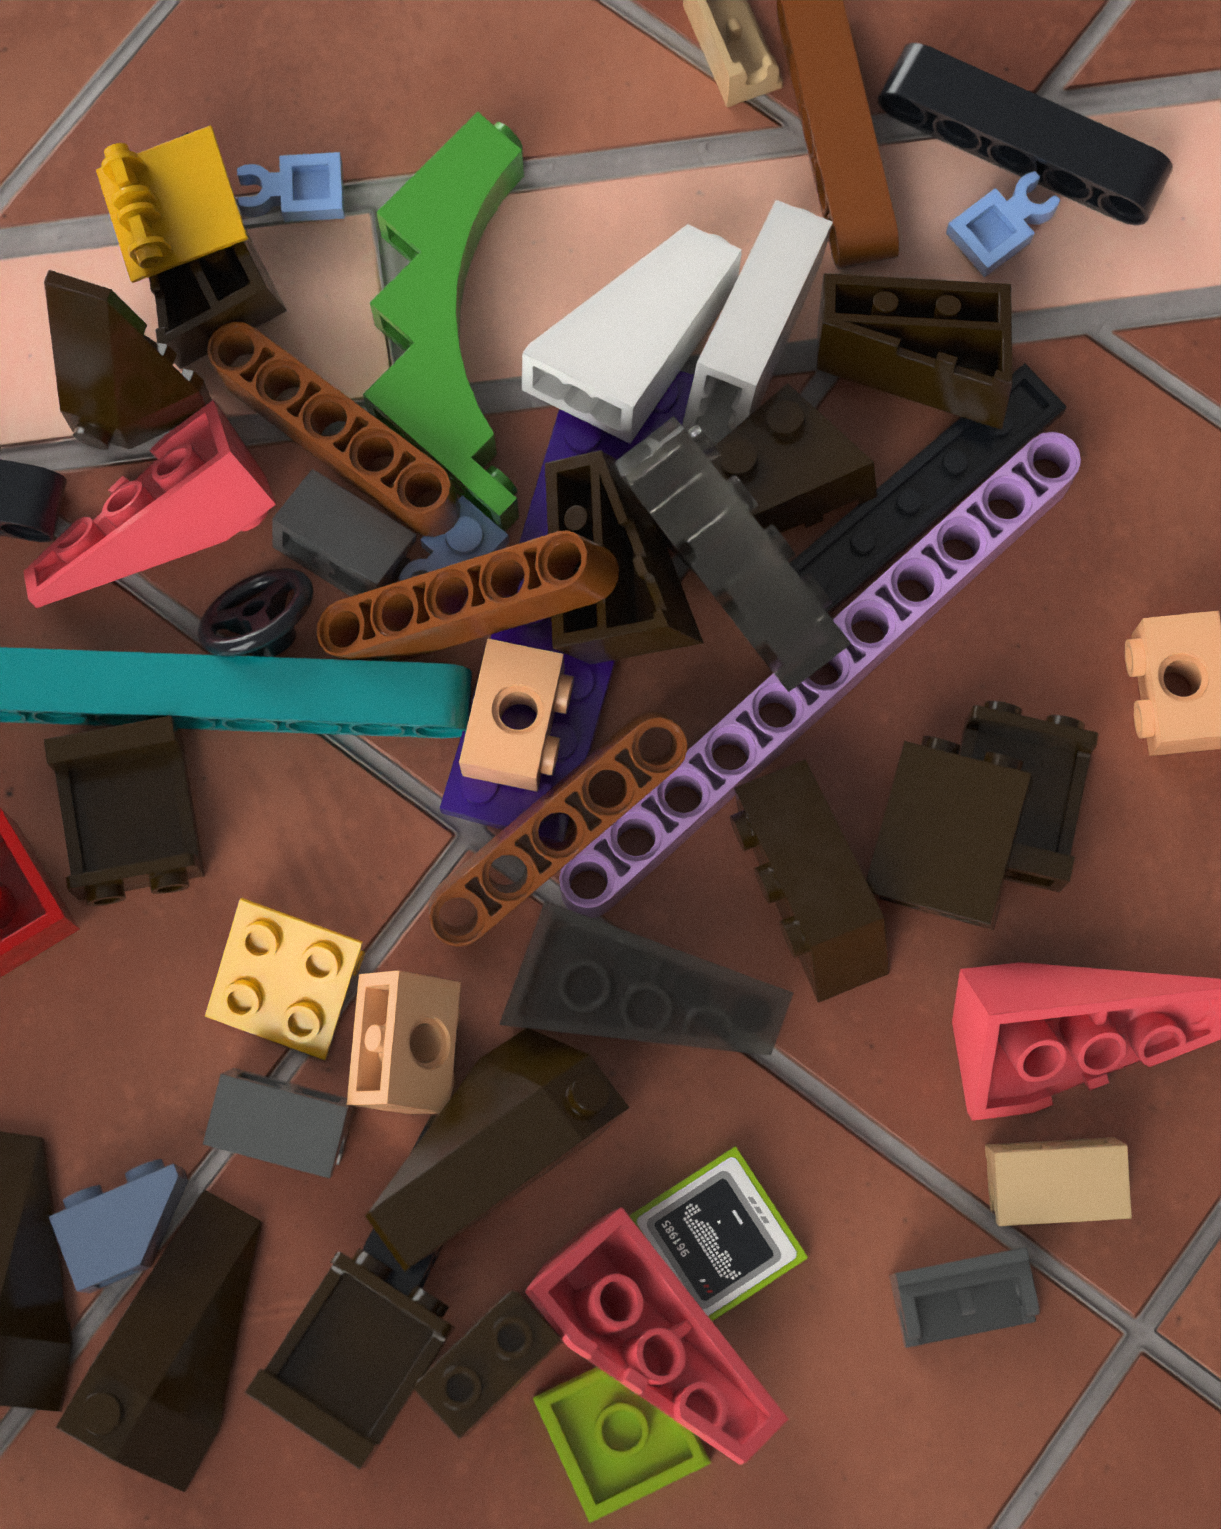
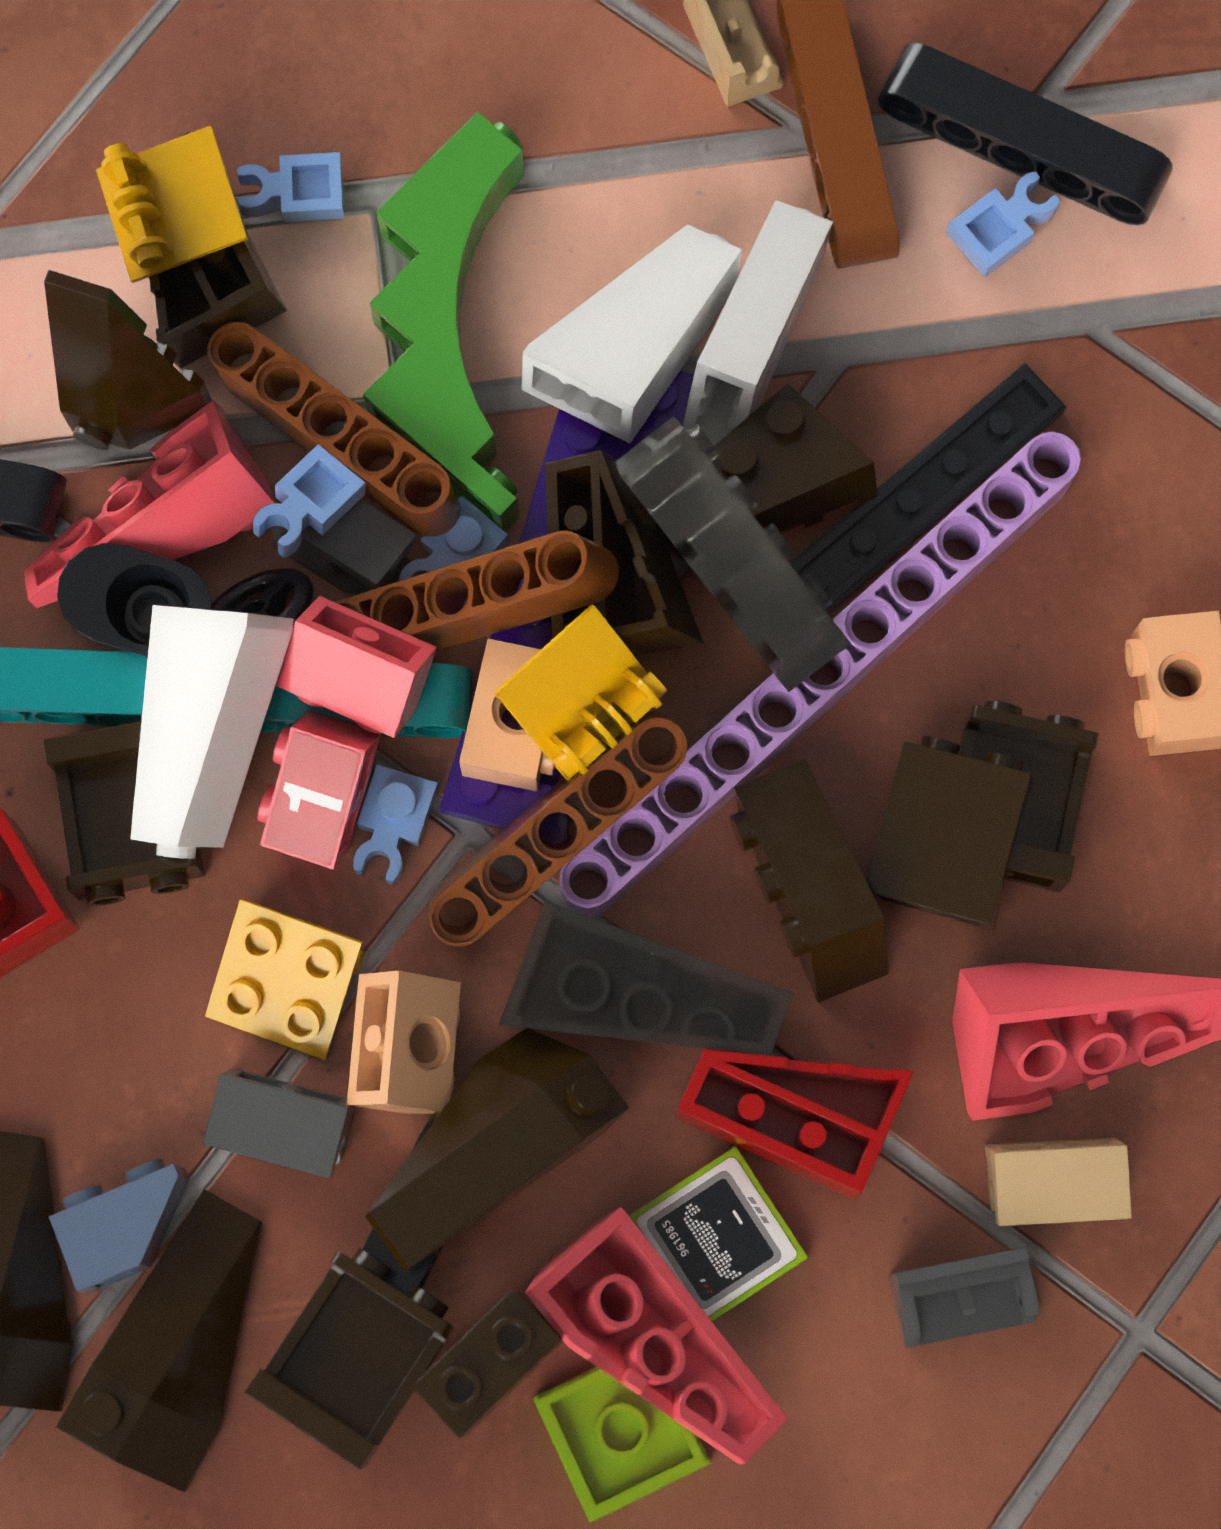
dark brown wedge [816,273,1012,430] -> none
none -> black piece [57,543,212,657]
none -> white slope [130,605,294,859]
none -> light blue plate [253,444,366,558]
none -> brick [258,710,381,870]
none -> coral brick [276,596,437,738]
none -> light blue plate [353,764,439,886]
none -> yellow hinge [493,604,667,781]
none -> red wedge [675,1049,914,1200]

